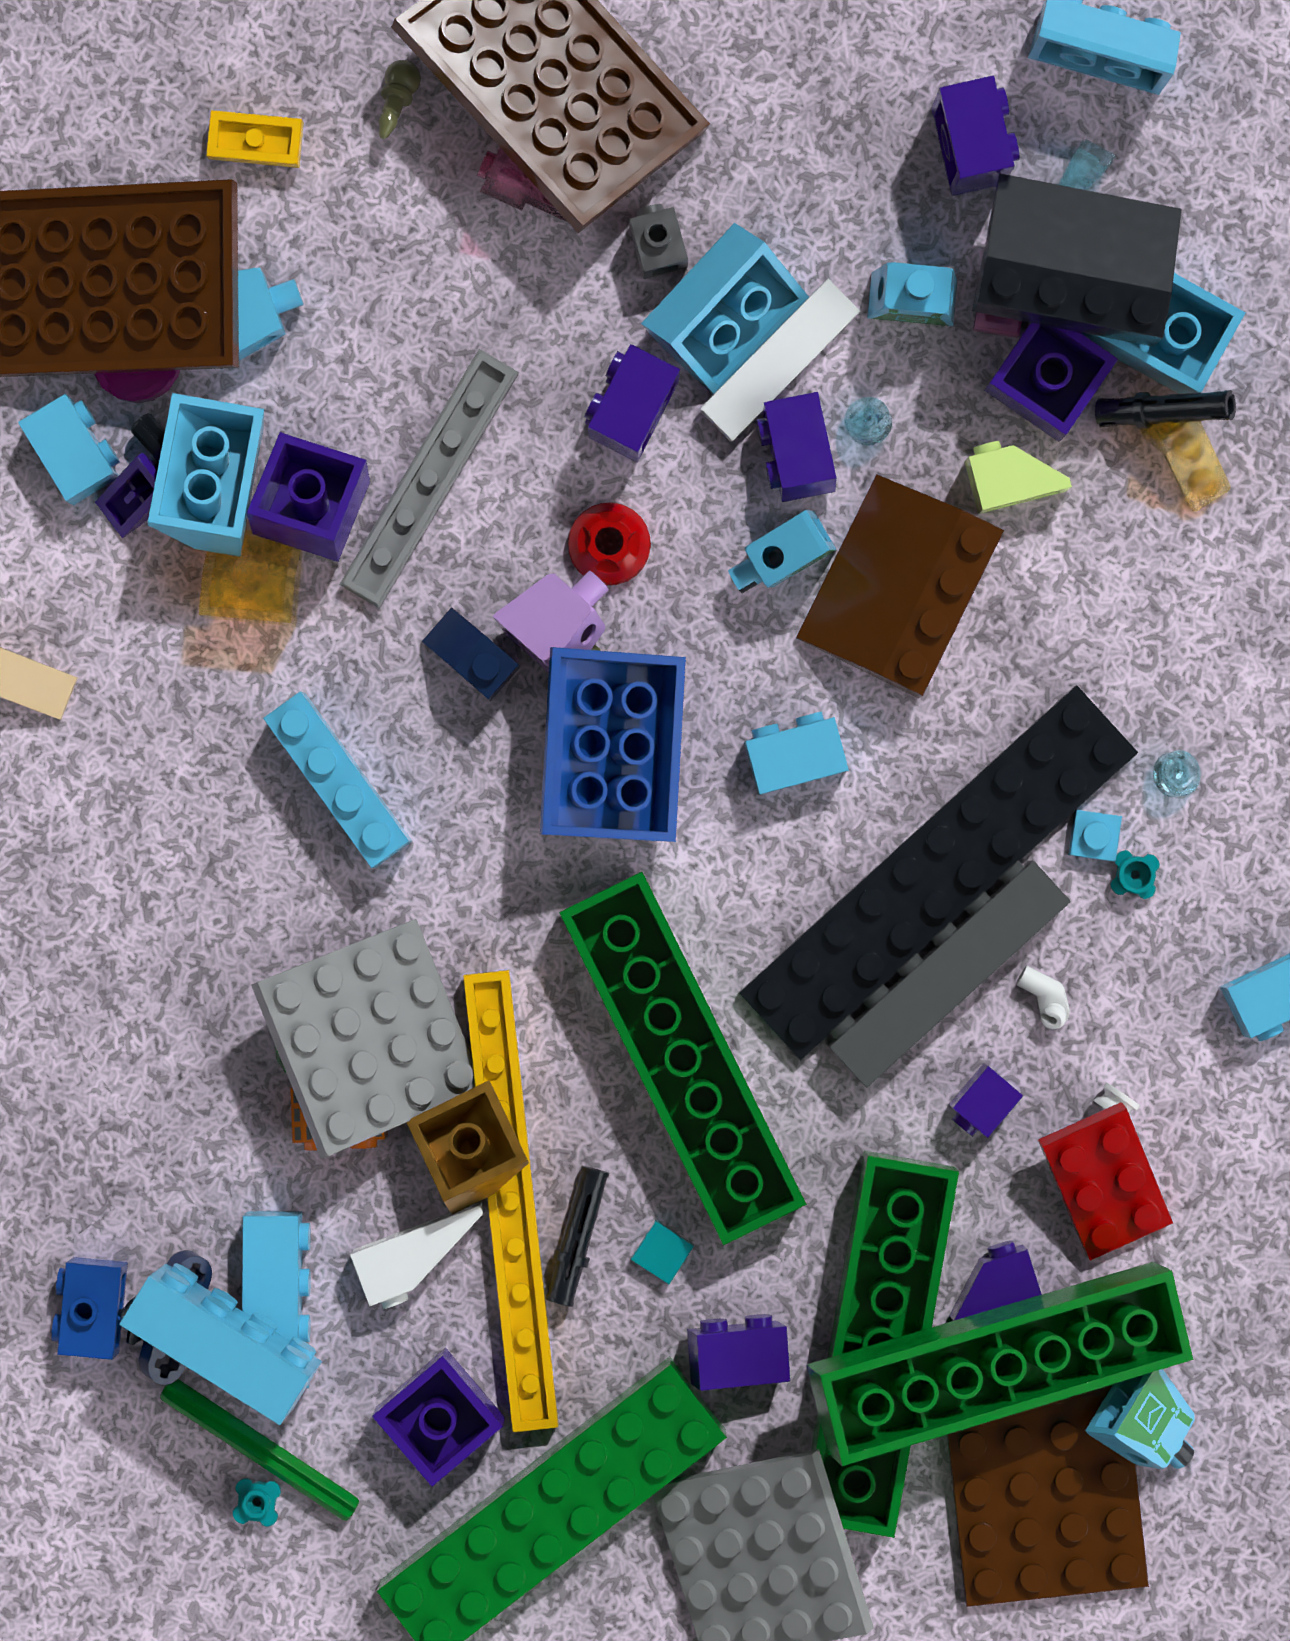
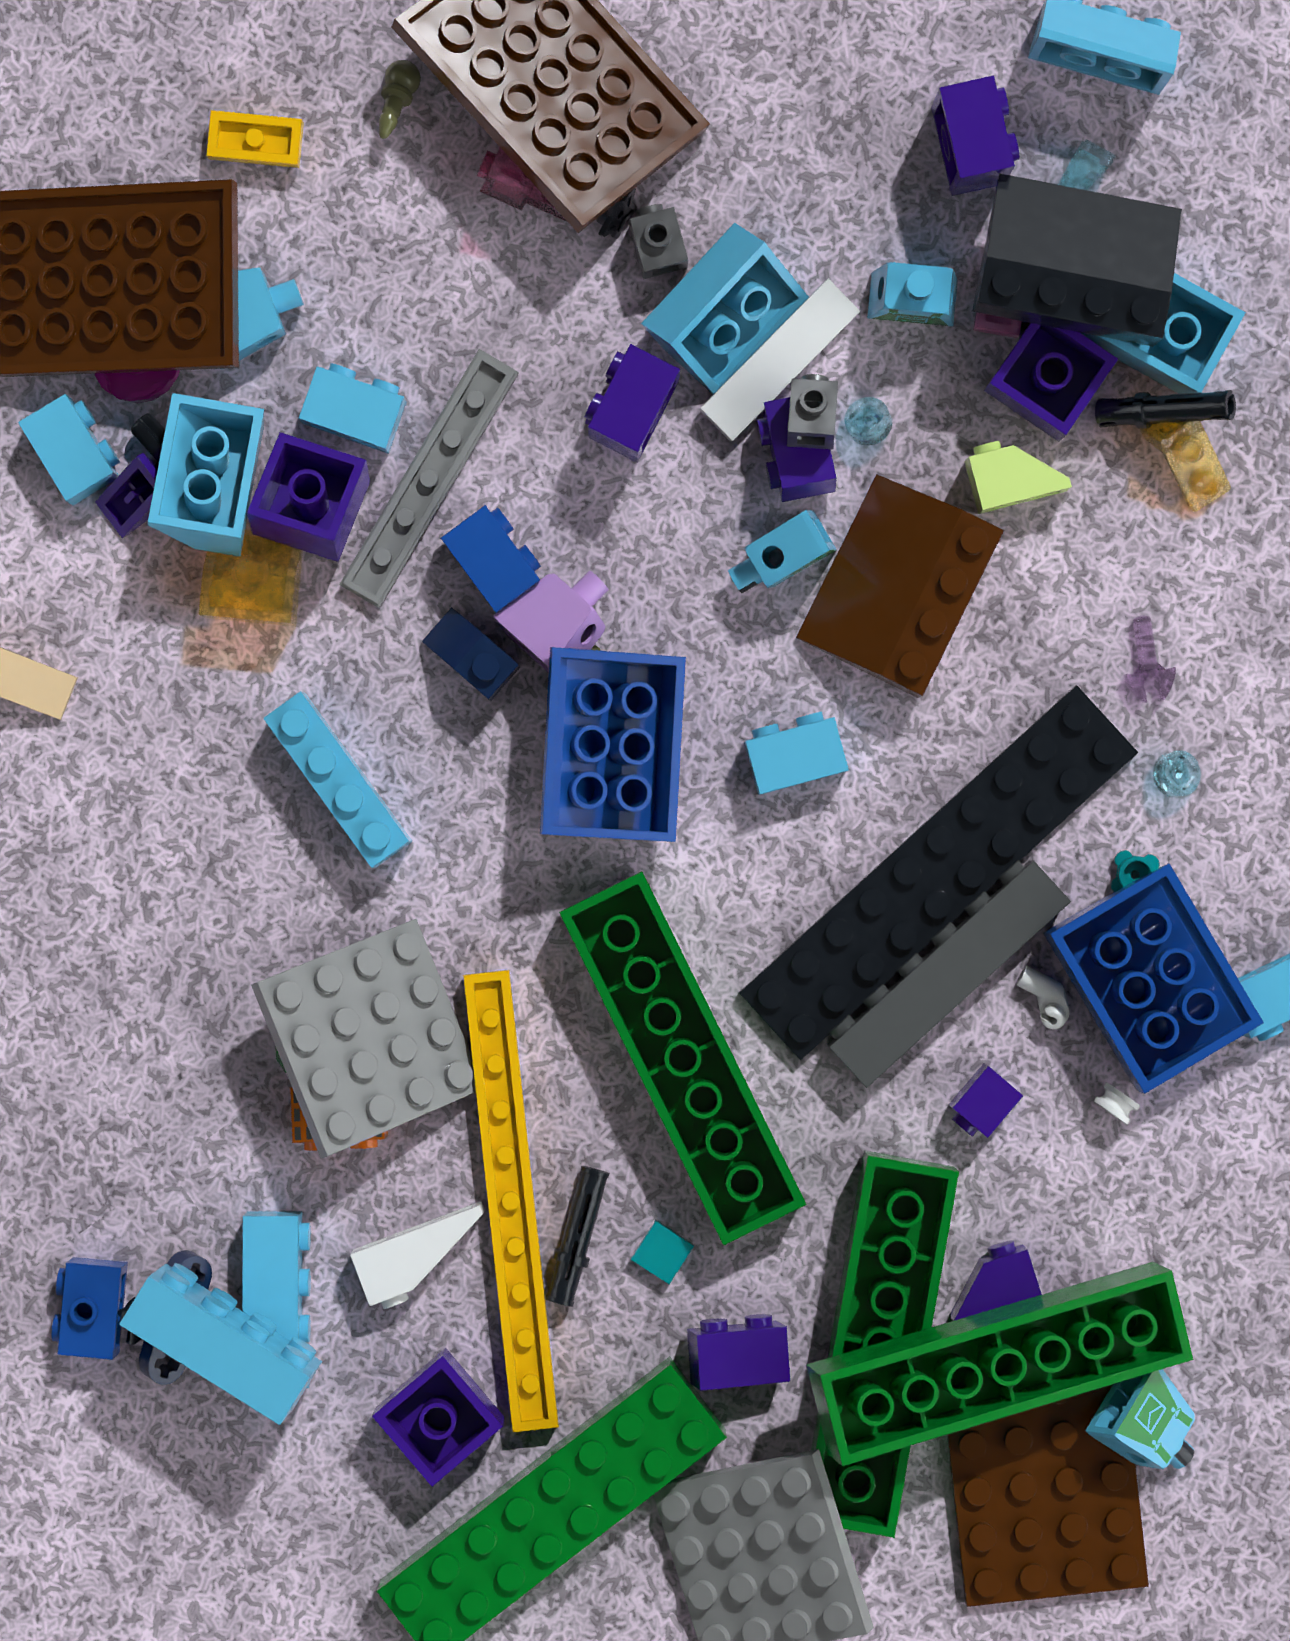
green axle [160,1379,359,1521] -> none
teal plate [233,1478,281,1527] -> none
pearl gold slope [406,1080,529,1215] -> none
red piece [568,502,651,586] -> none
red plate [1038,1102,1173,1261] -> none
medium azure plate [1068,810,1122,862] -> none
none -> medium azure brick [299,363,407,454]
none -> blue brick [441,505,541,612]
none -> black plate [596,188,637,239]
none -> flat silver brick [787,374,838,449]
none -> blue slope [1043,863,1264,1094]
none -> clear purple bar [1124,615,1176,703]

